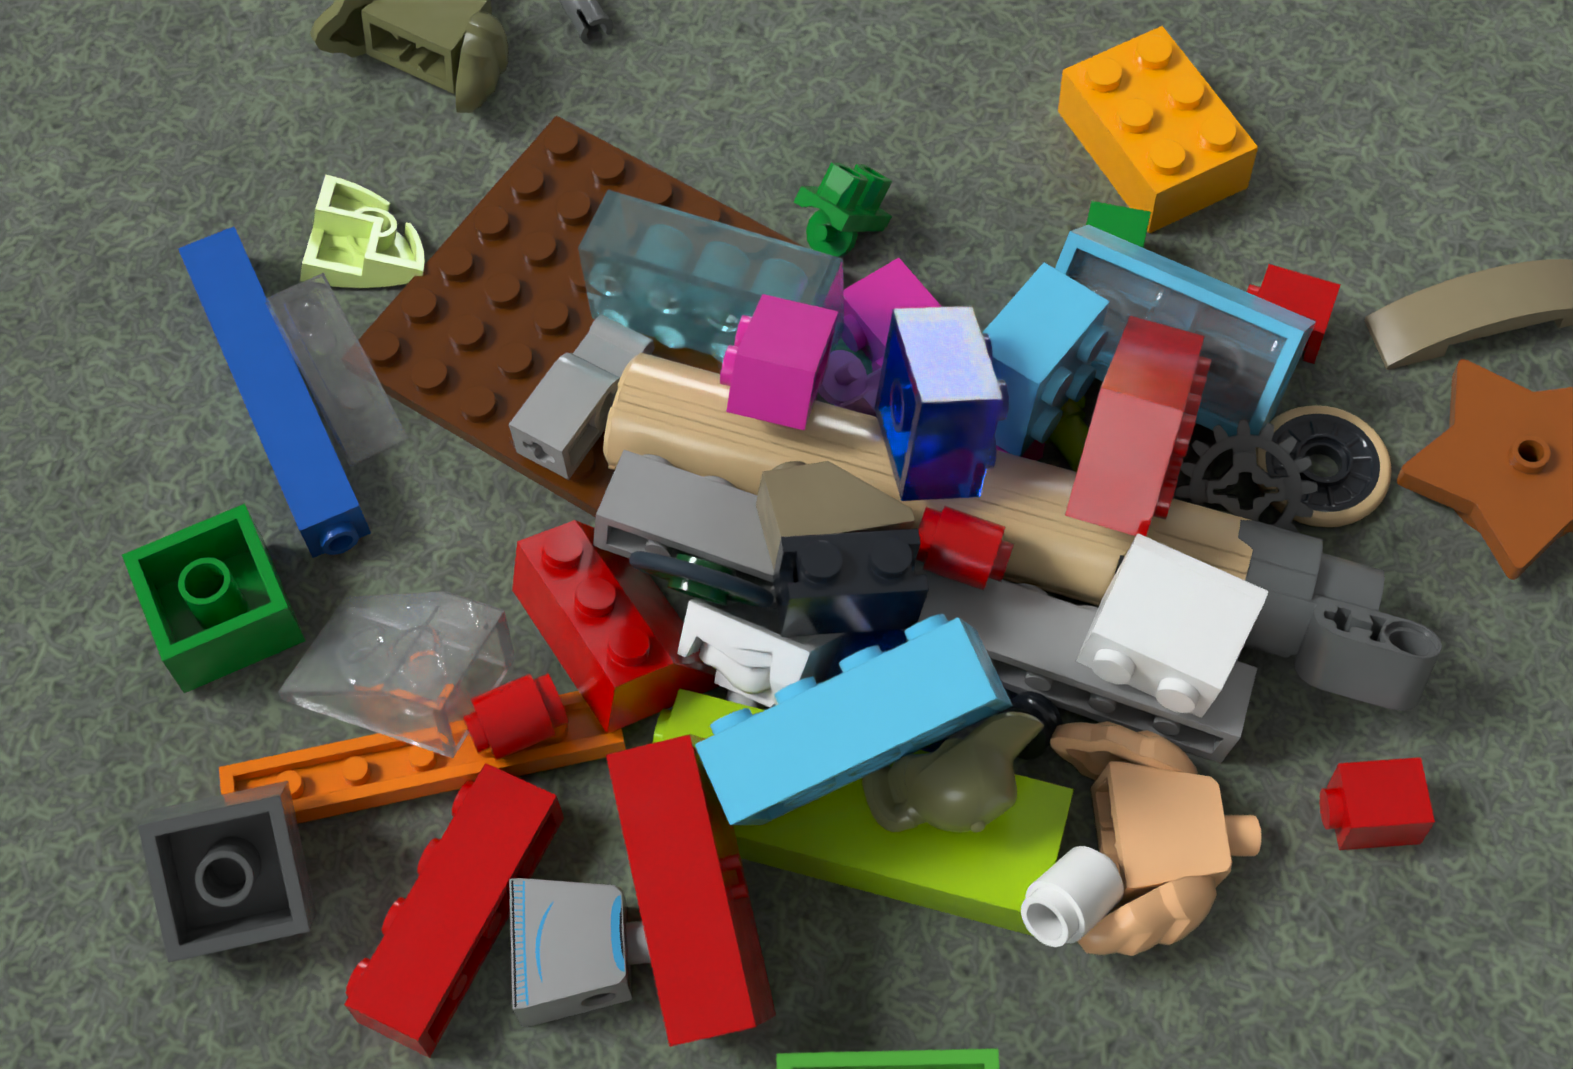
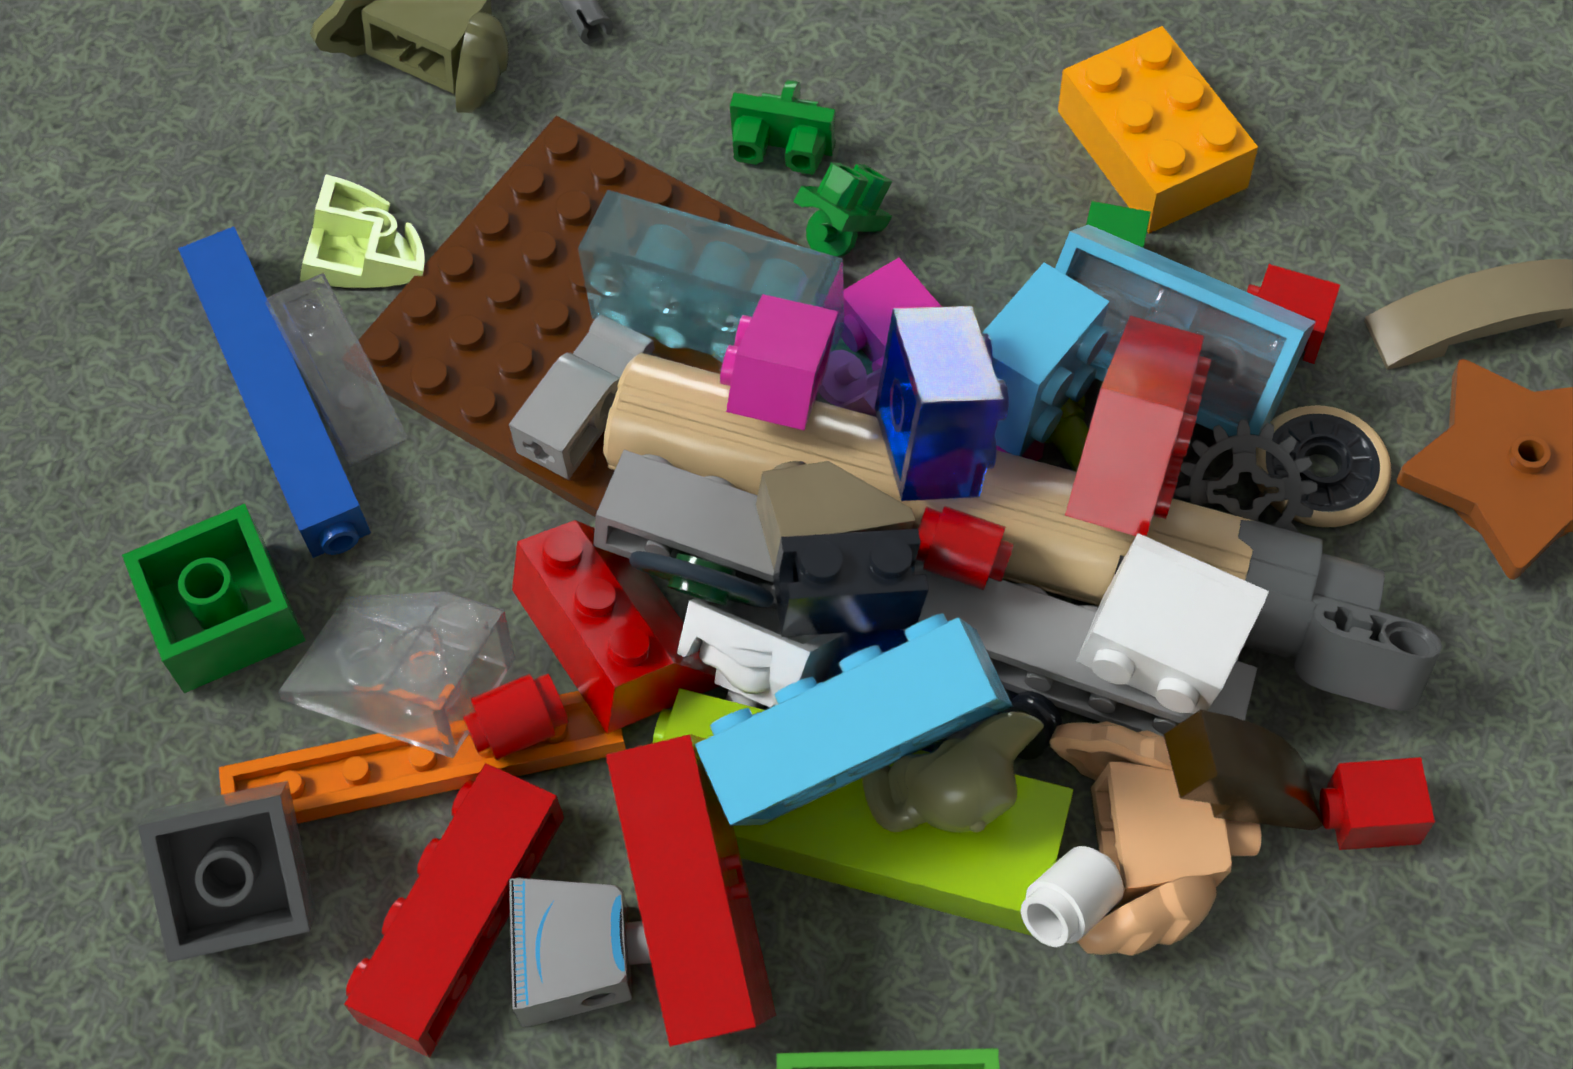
none -> green hips [730,80,836,174]
none -> dark brown slope [1164,709,1323,830]

